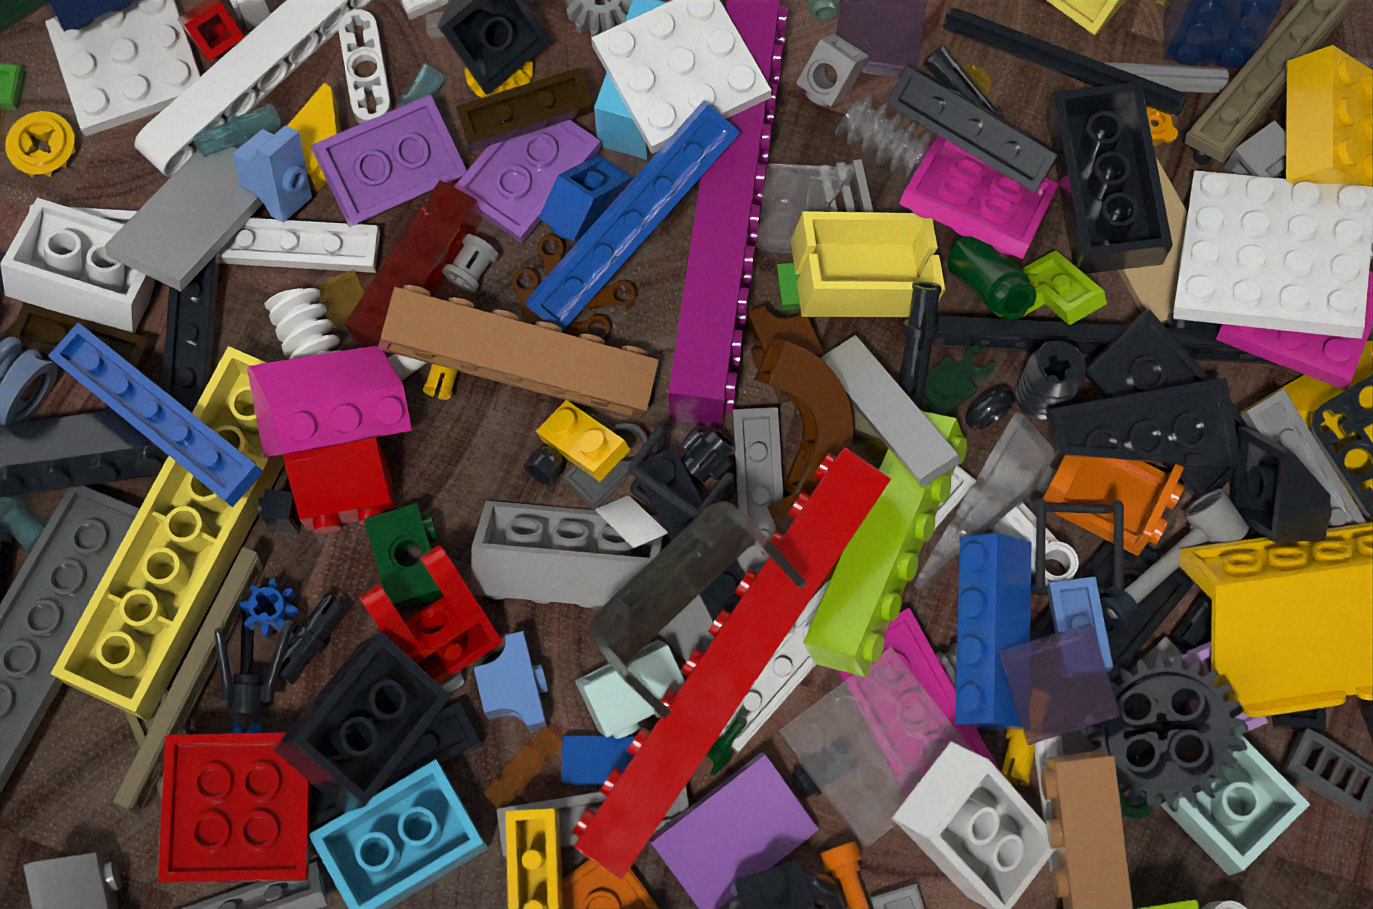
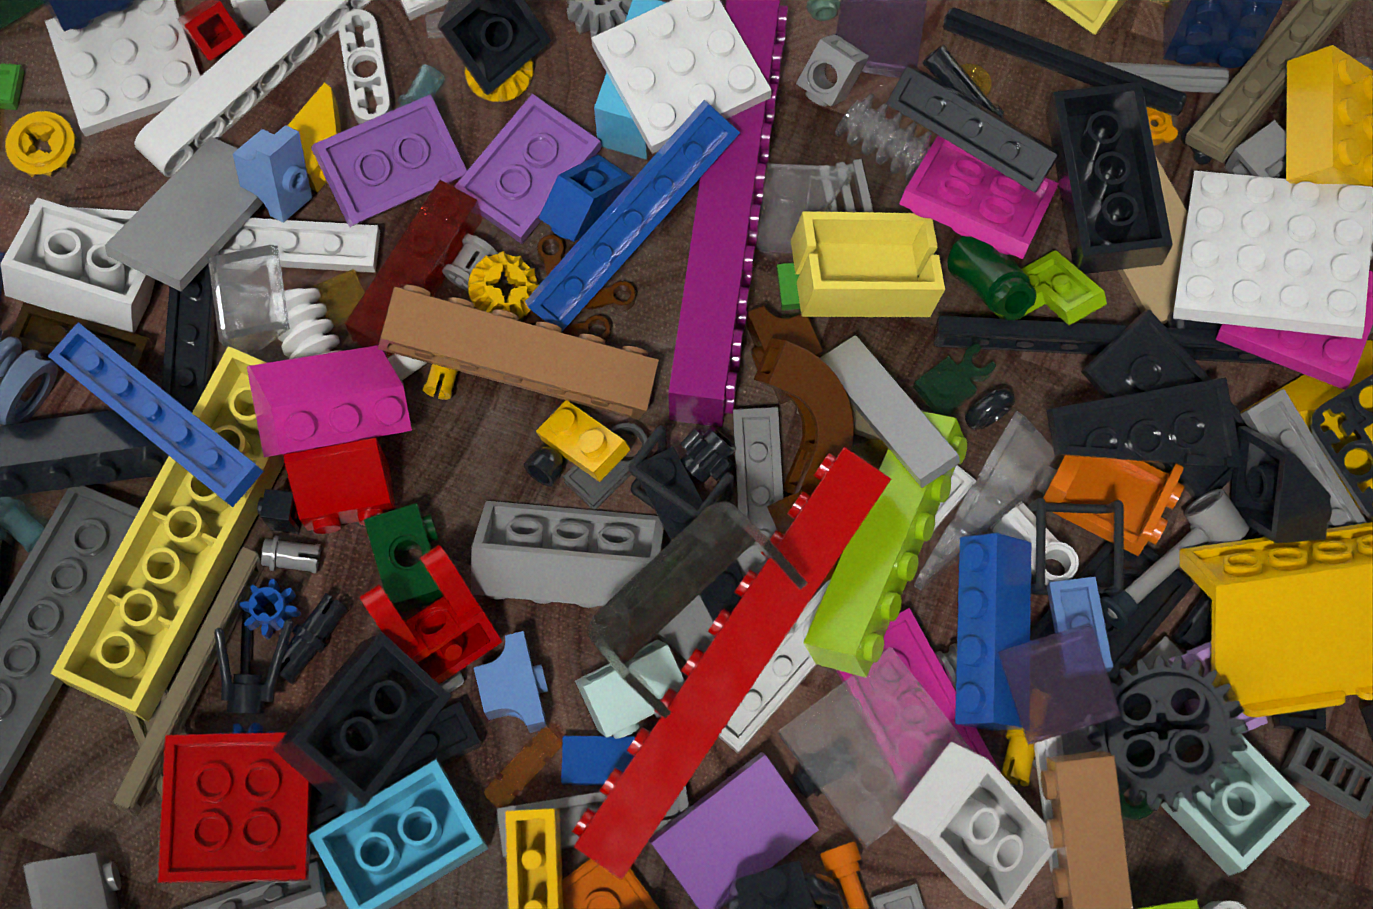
clear light blue axle [194,104,281,157] -> none
dark brown plate [456,67,594,151] -> none
white sticker [595,496,668,548] -> none
dark green hand [706,716,747,775] -> none
black pin [899,281,942,411] -> none
black piece [1015,340,1086,421] -> none
none -> clear slope [208,245,290,356]
none -> light grey pin [261,535,321,573]
none -> yellow gear [468,251,539,320]

